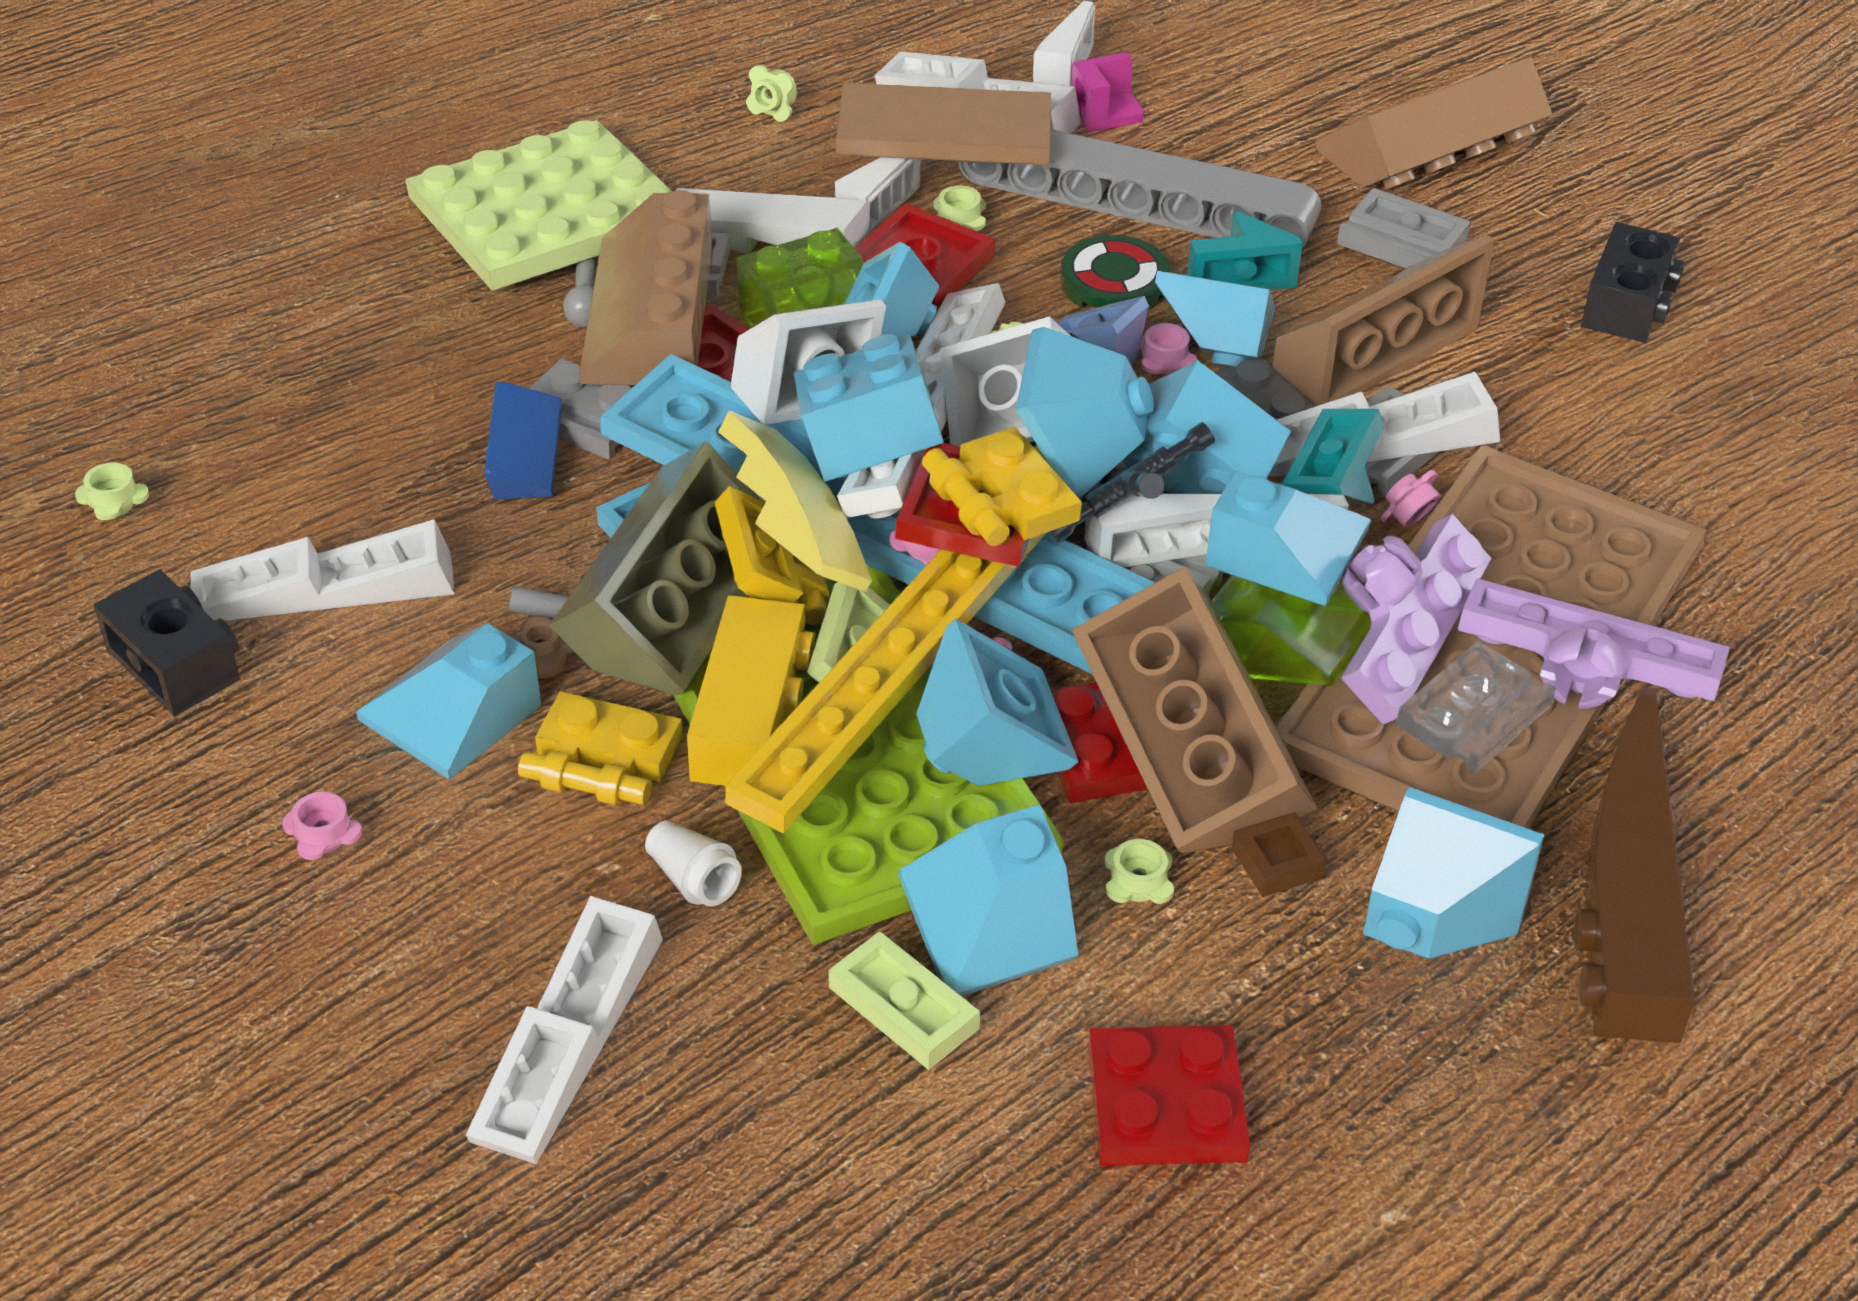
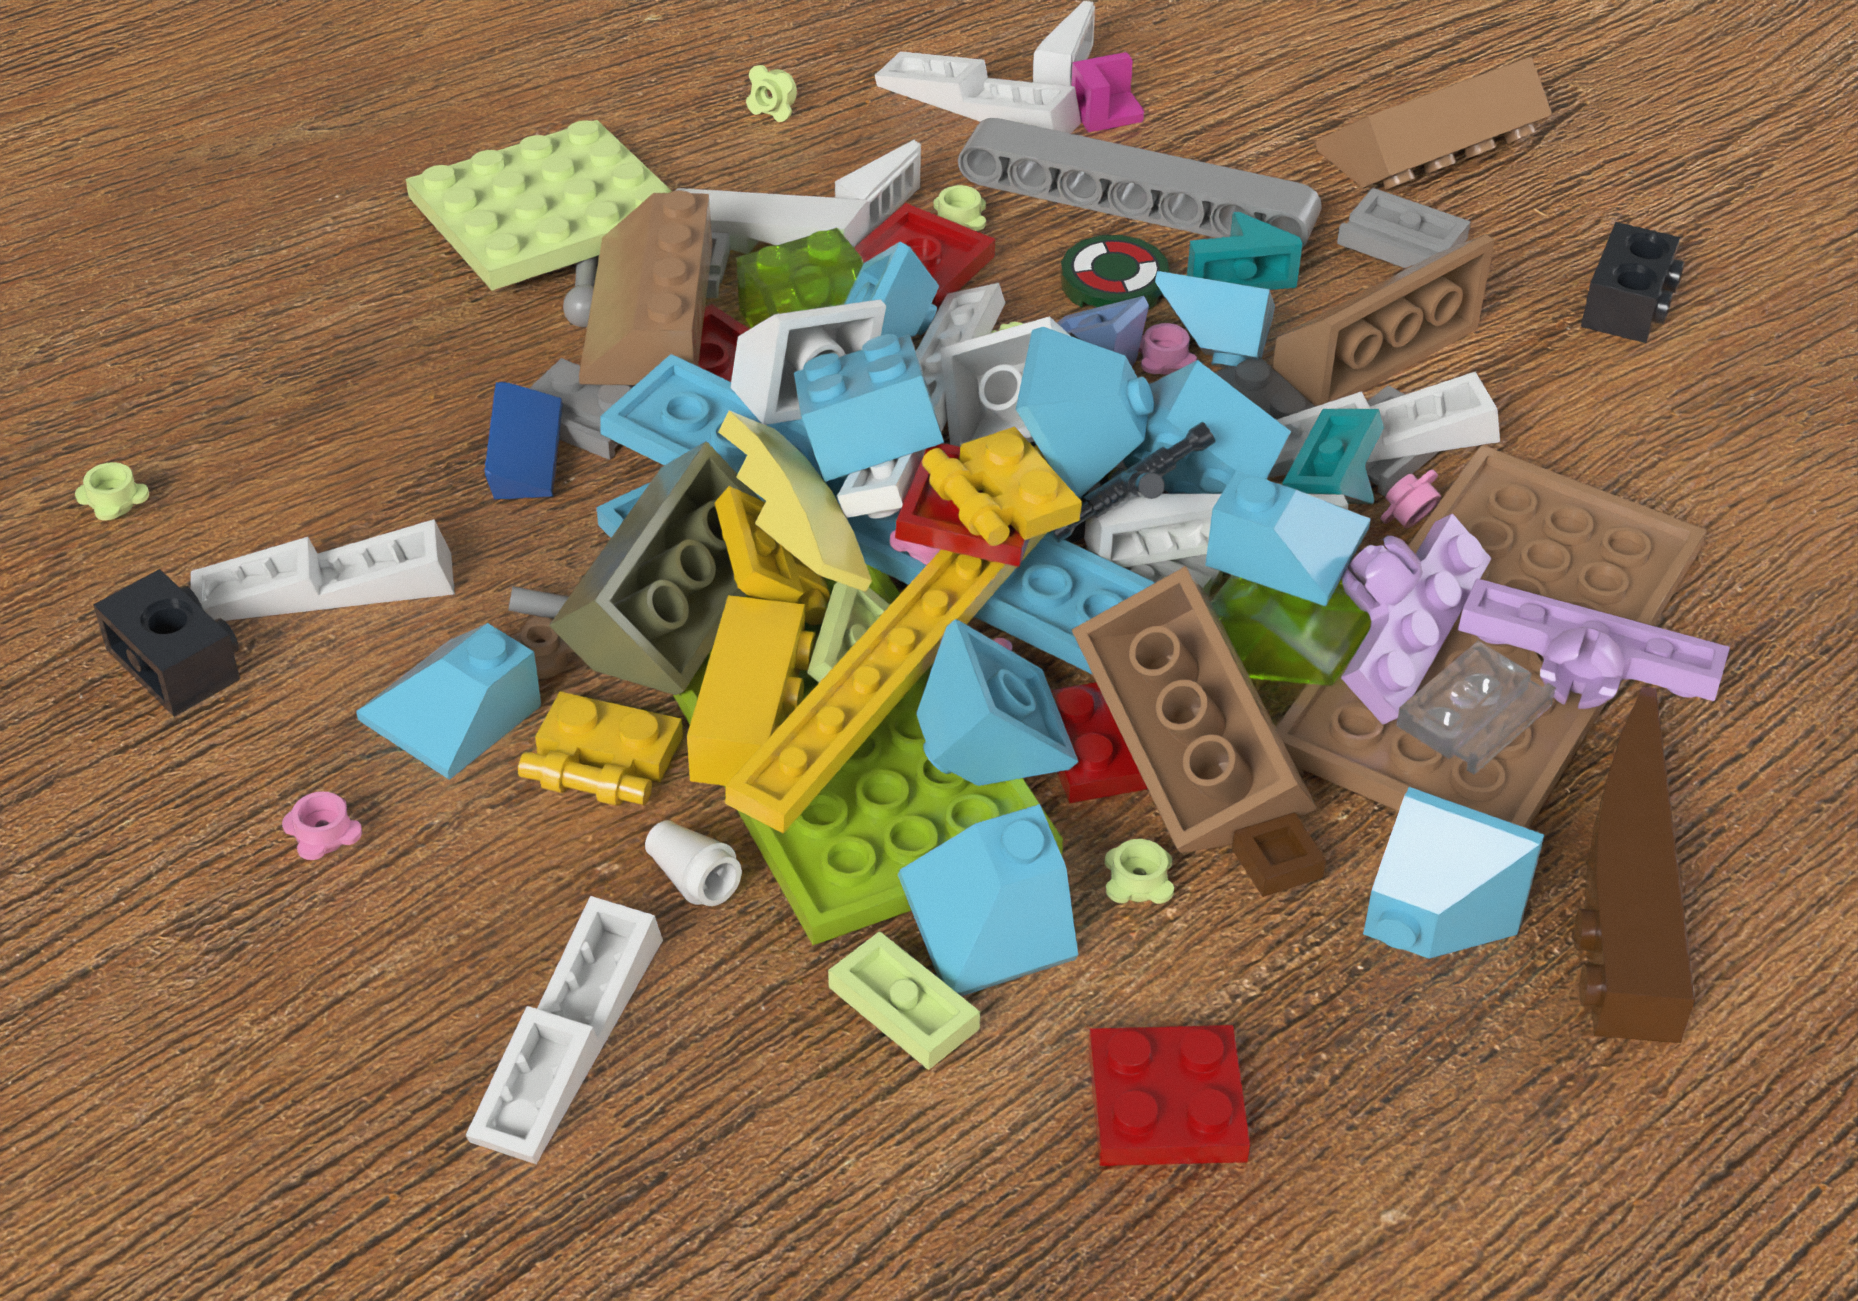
medium nougat tile [836,83,1051,165] -> none

